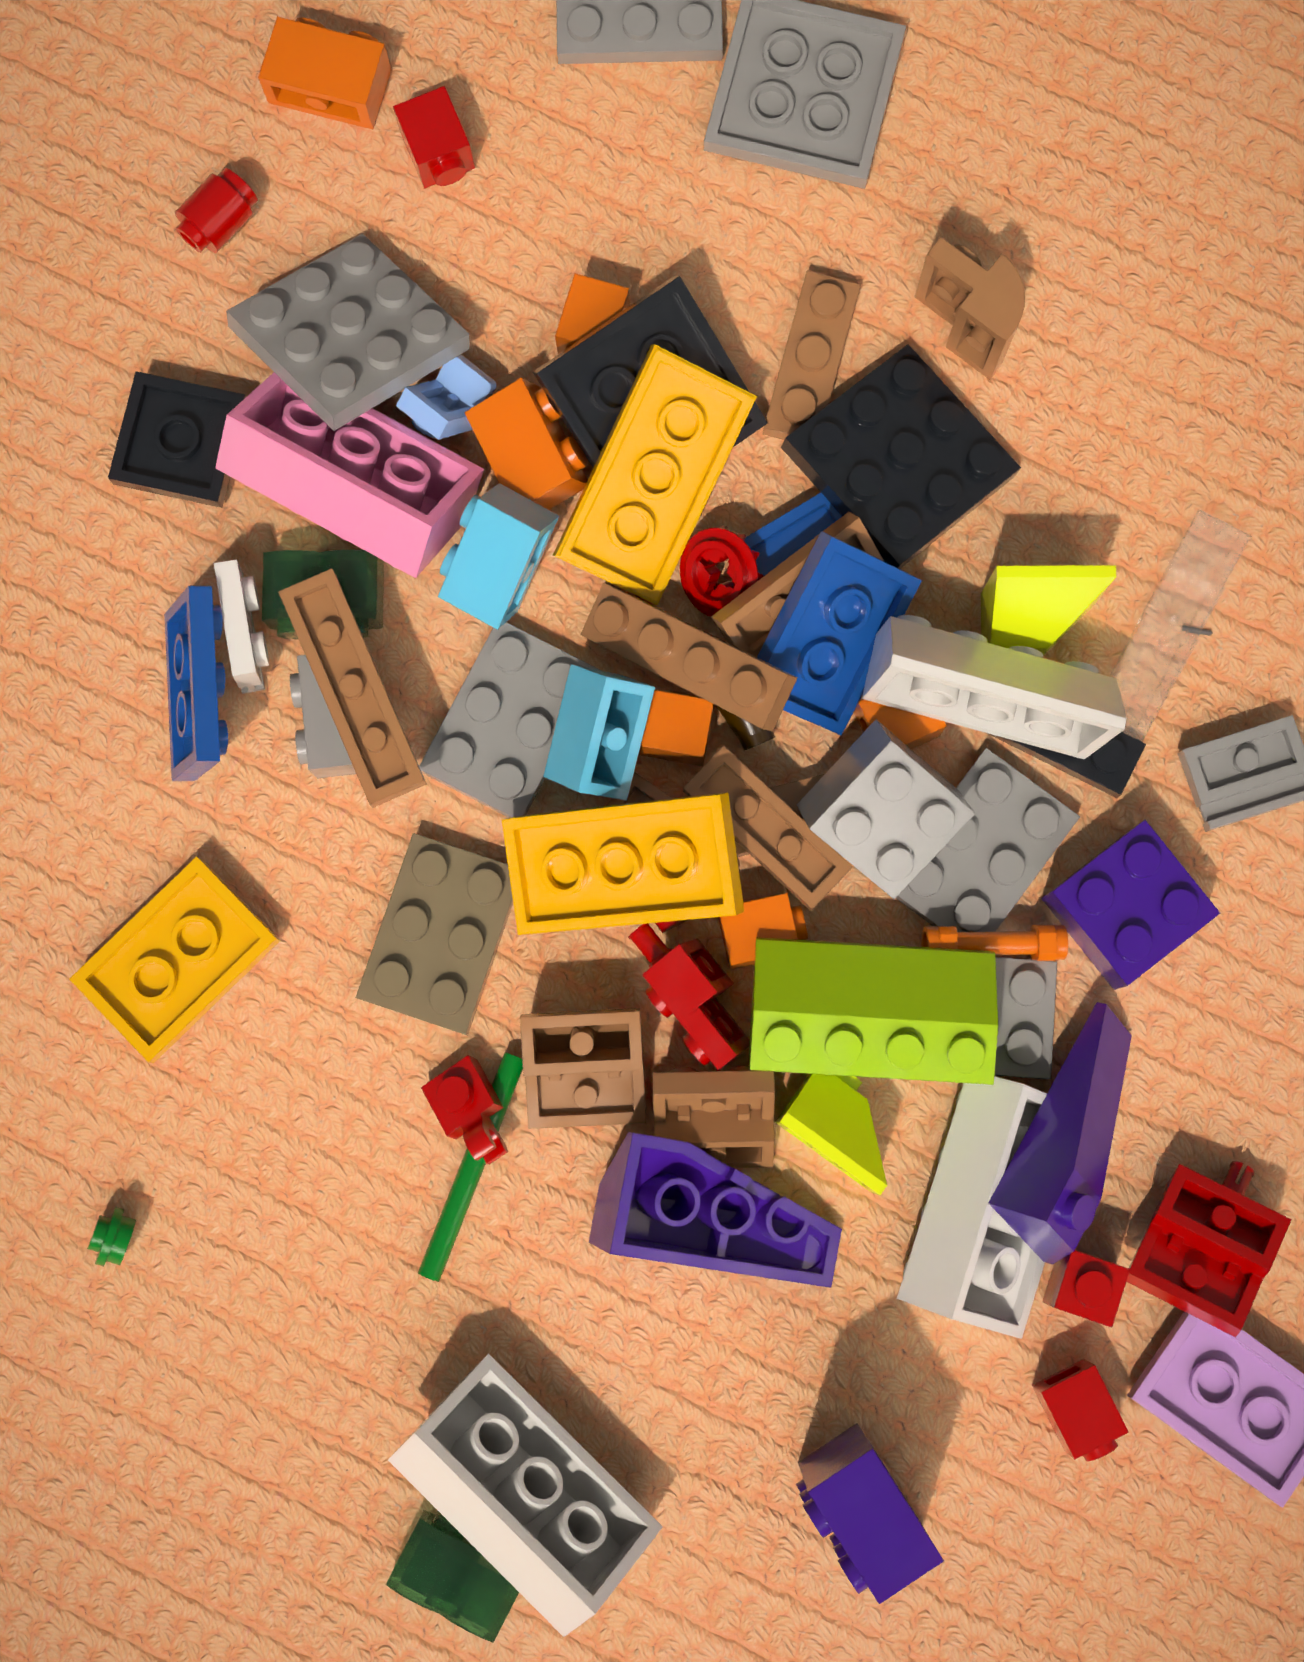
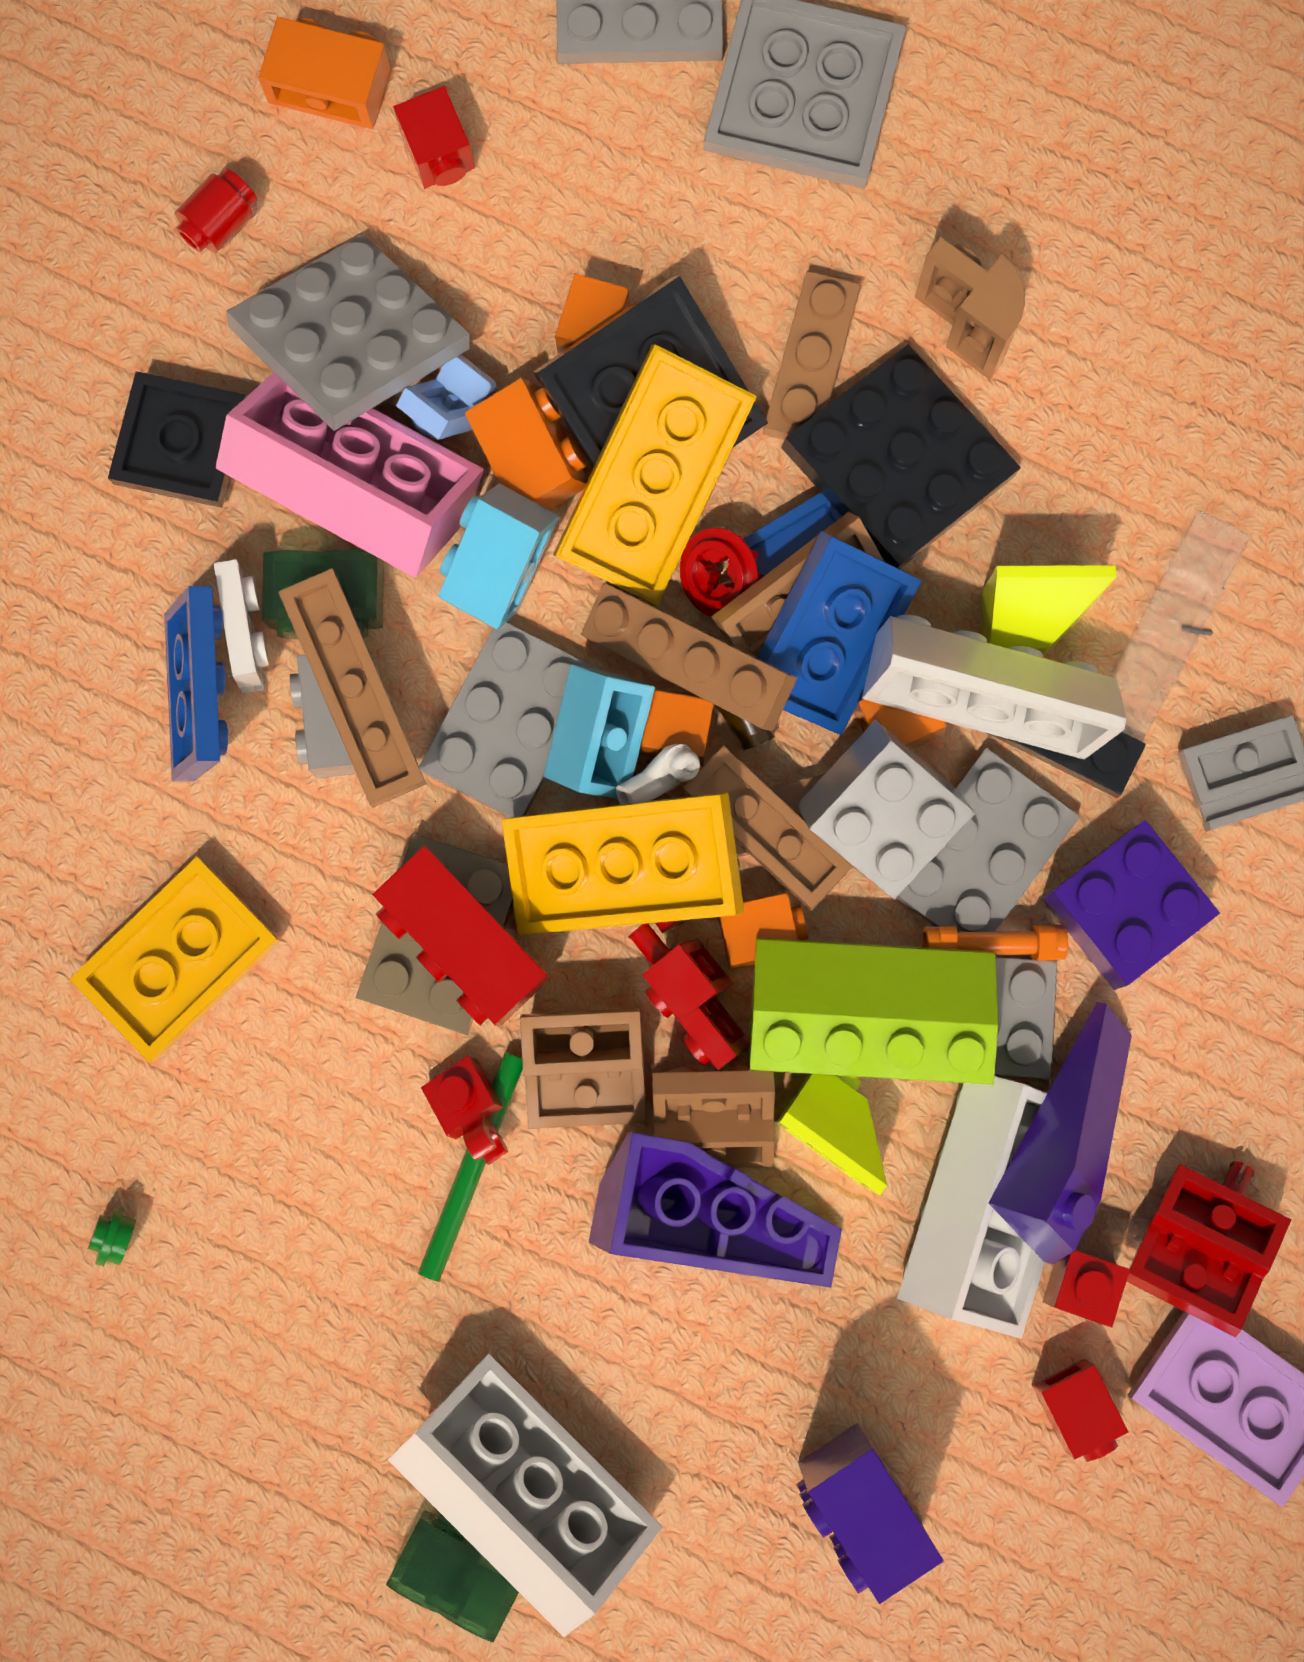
none -> red brick [372,845,550,1028]
none -> white arm [615,744,700,804]

